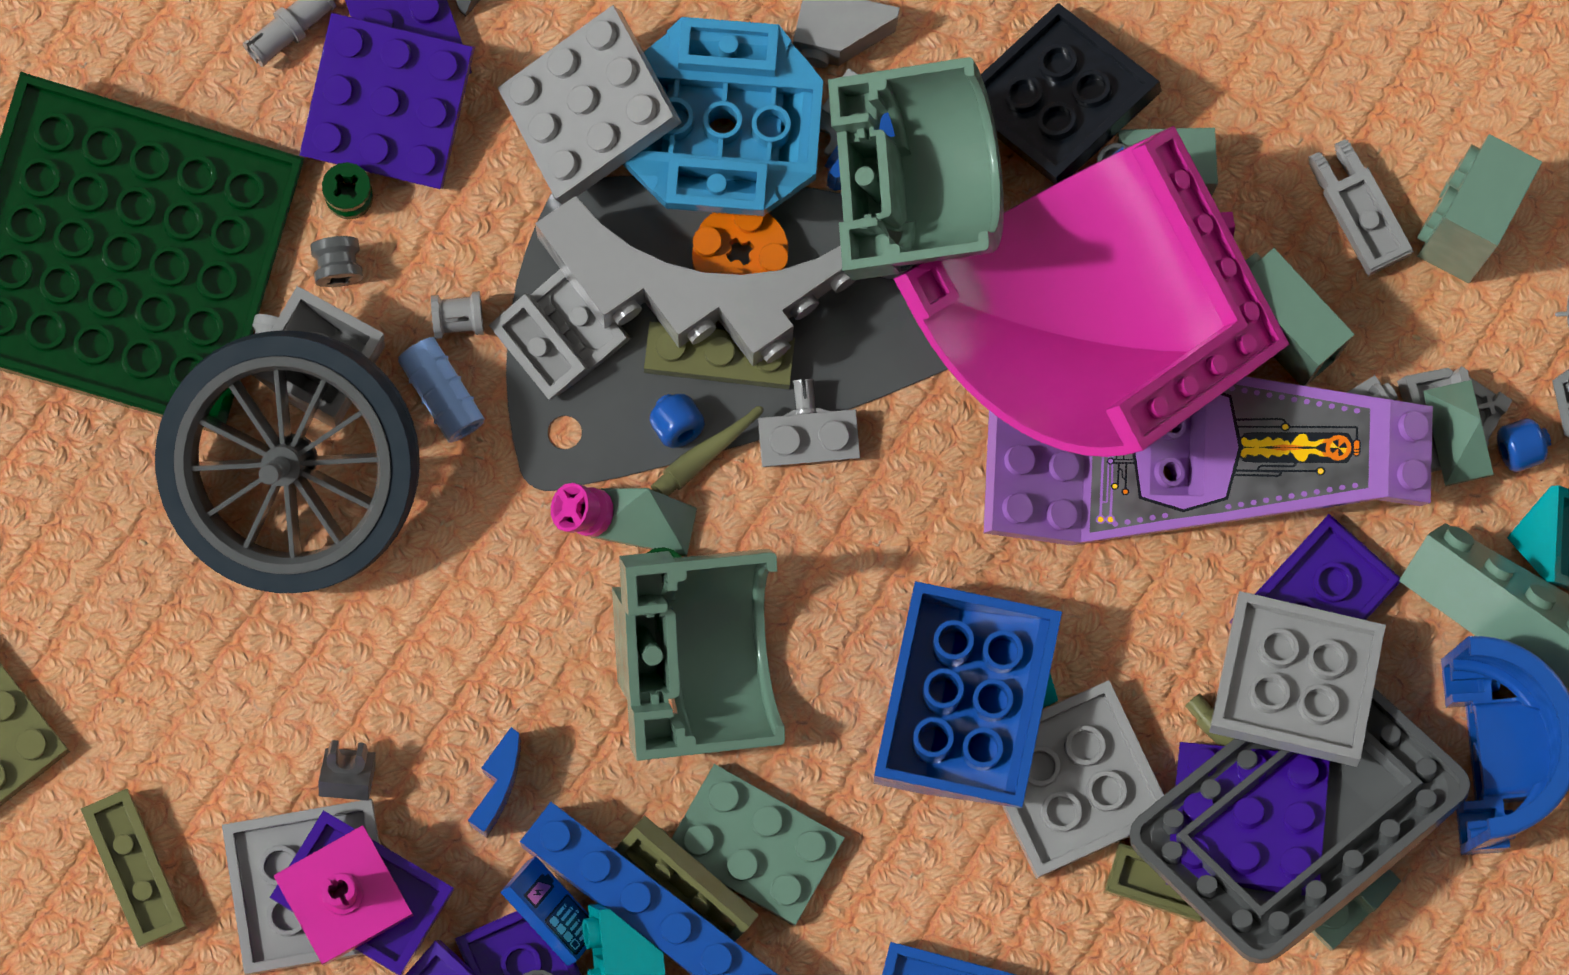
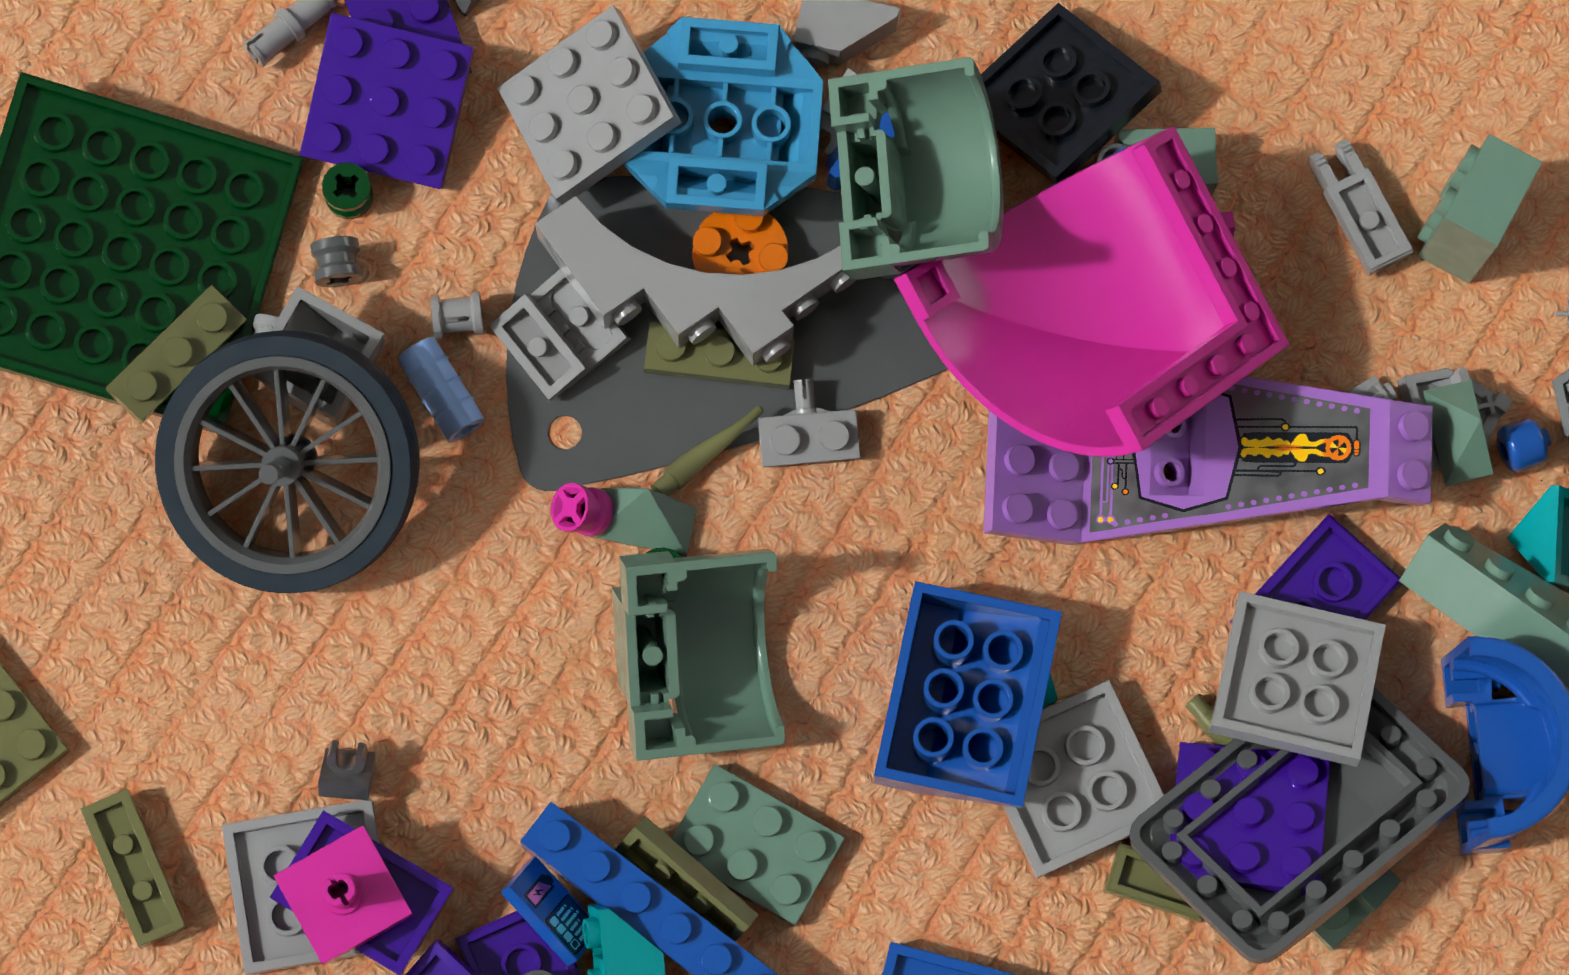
blue slope [468,727,521,838] -> none
blue piece [649,394,705,448] -> none
sand green brick [1245,248,1355,386] -> none
none -> olive plate [106,285,247,425]

